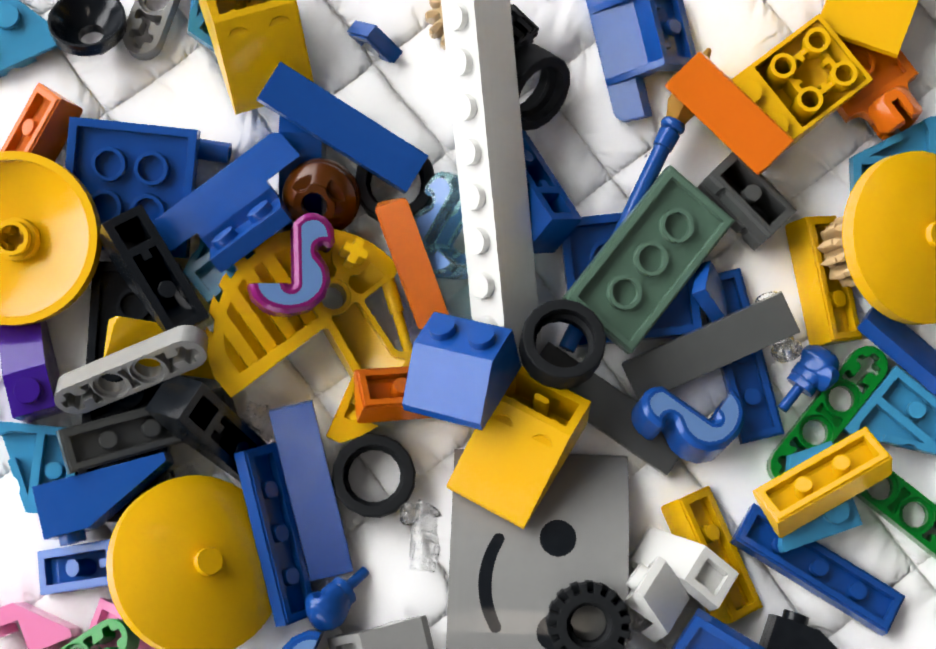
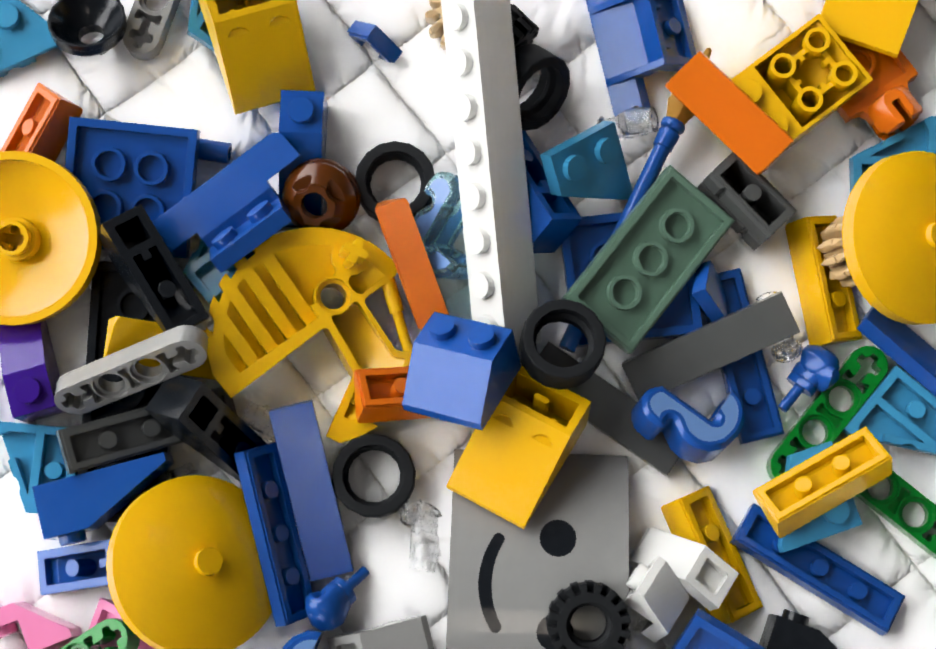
magenta animal [247,213,335,317] -> none
blue tile [256,61,428,194] -> none
none -> dark azure wing [540,121,632,200]
none -> clear arm [594,105,659,141]

